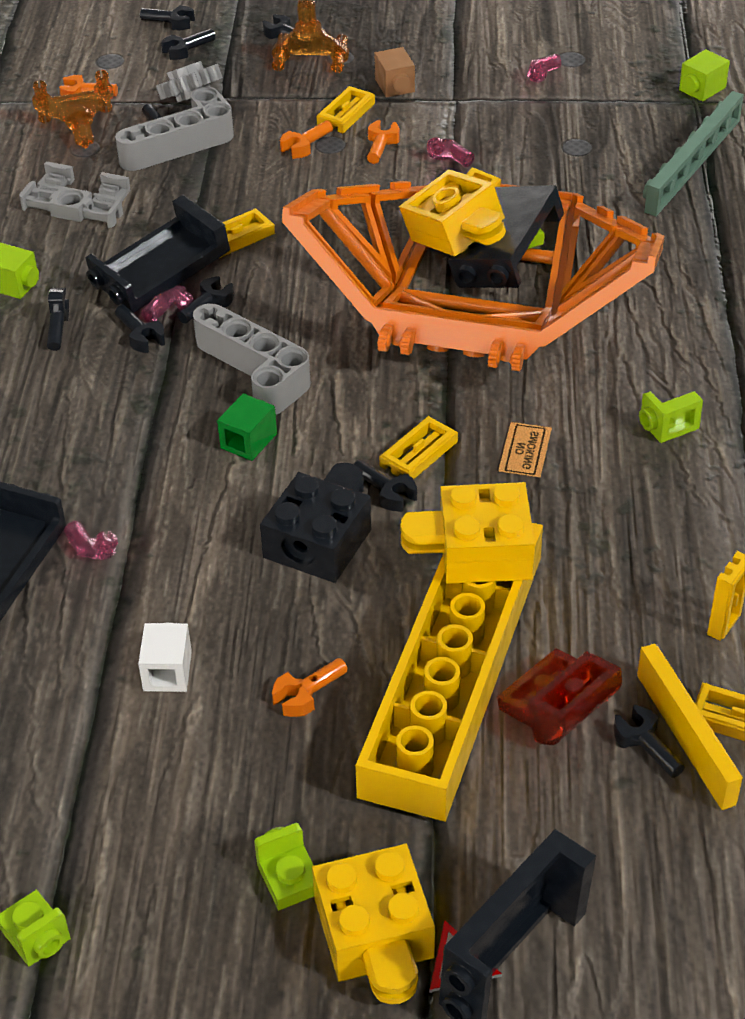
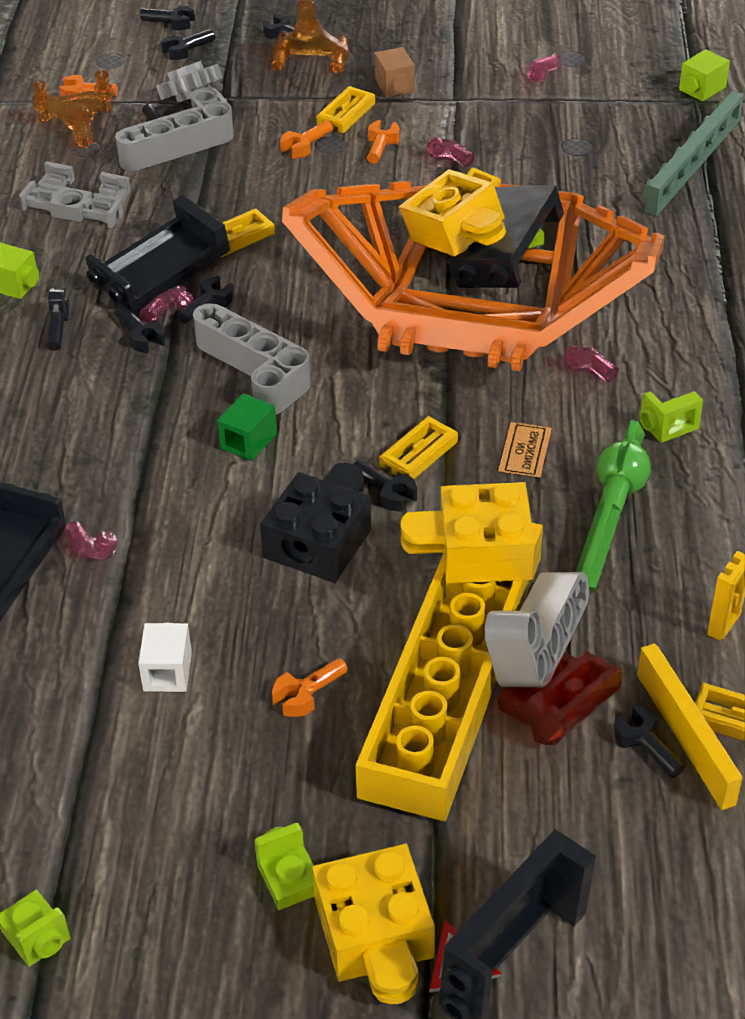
none -> light grey beam [485,572,589,688]
none -> clear pink arm [564,346,619,382]
none -> bright green piece [576,420,651,593]

